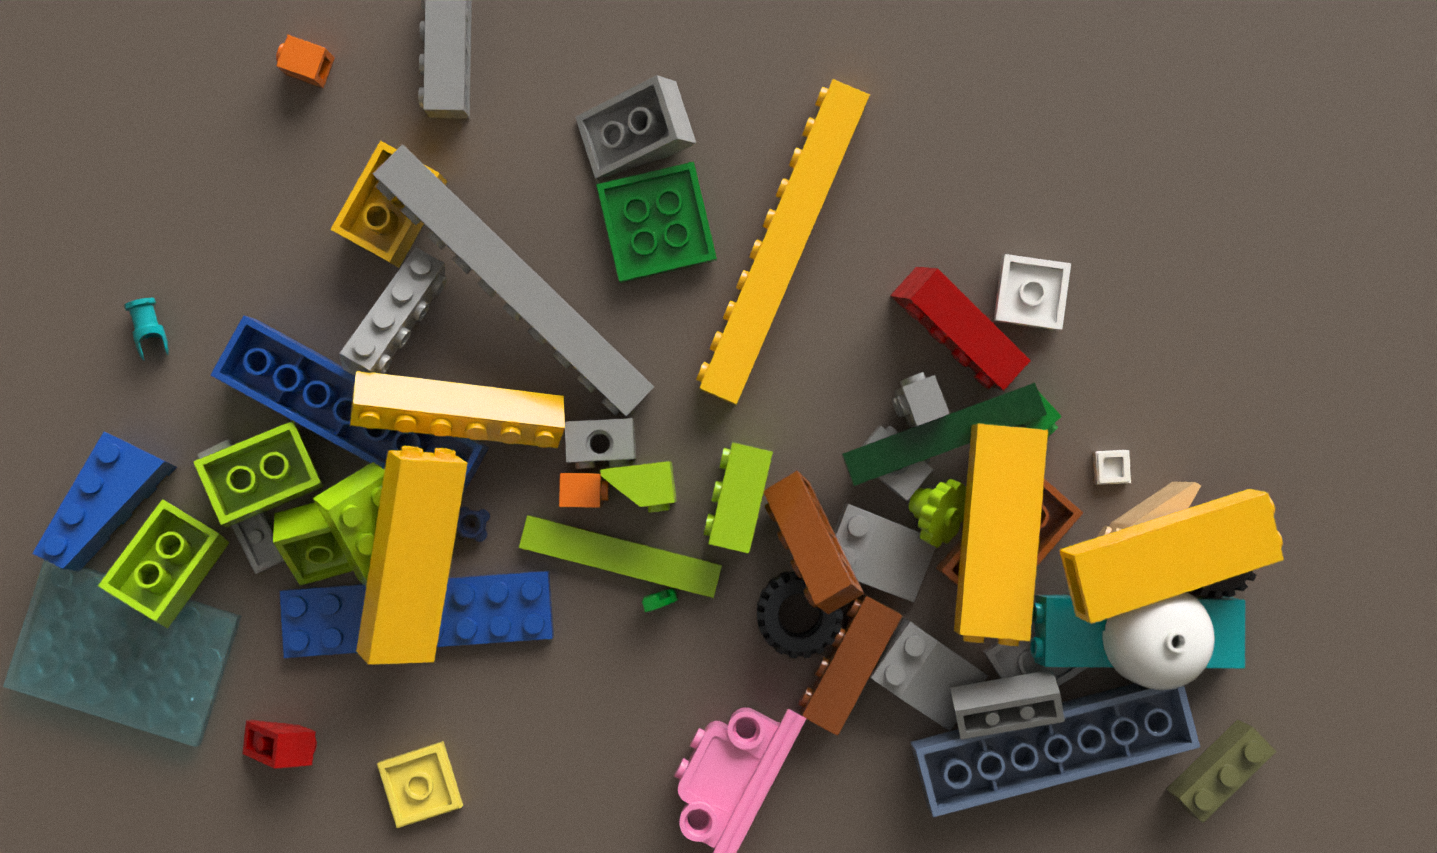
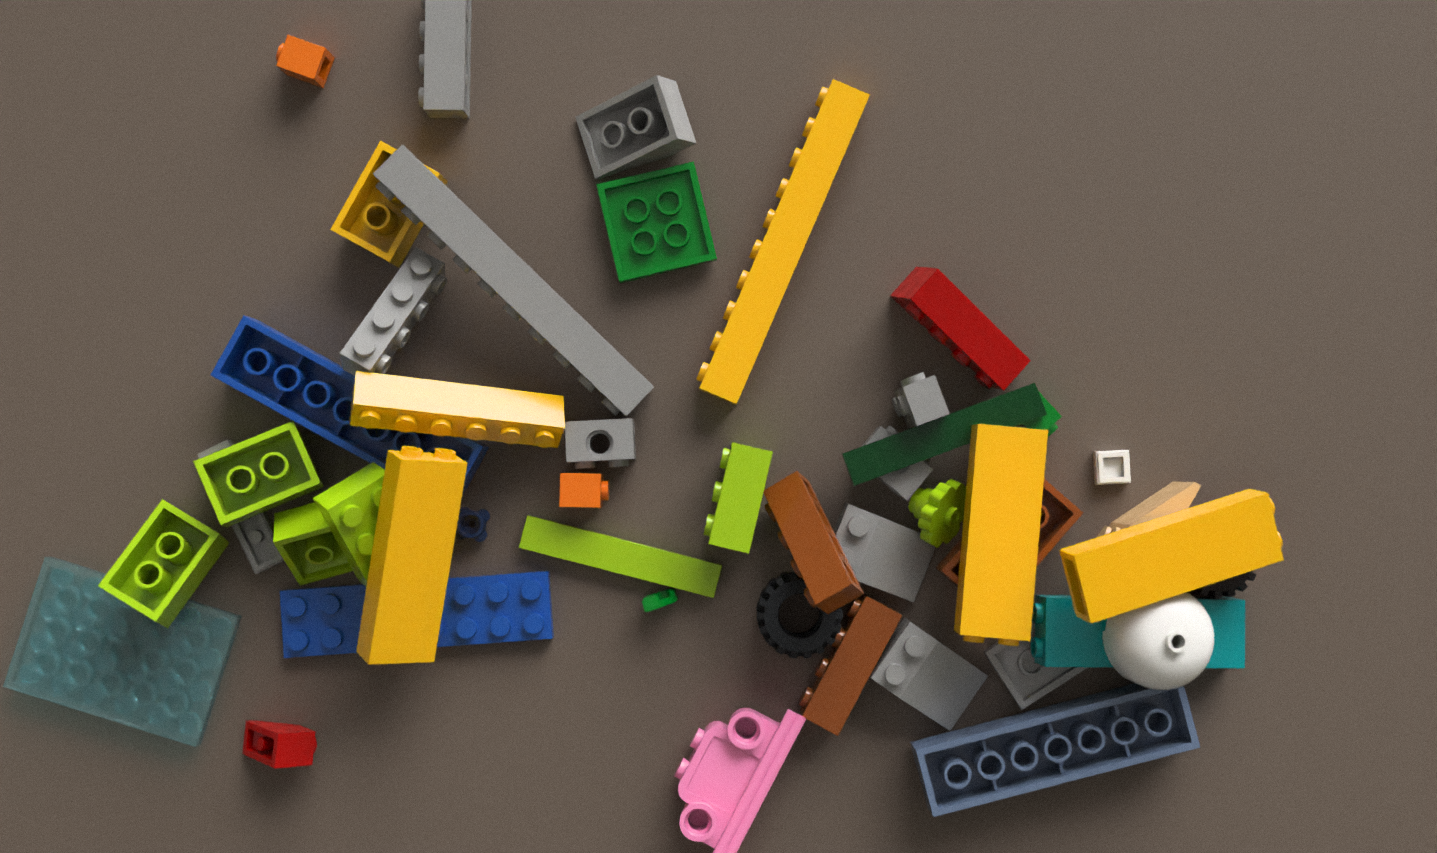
blue wedge [32,431,177,572] -> none
teal piece [124,298,169,361] -> none
light yellow tile [377,741,463,828] -> none
lime slope [600,461,677,513] -> none
light grey brick [950,670,1065,740] -> none
white plate [993,254,1071,331] -> none
olive brick [1166,719,1277,823] -> none

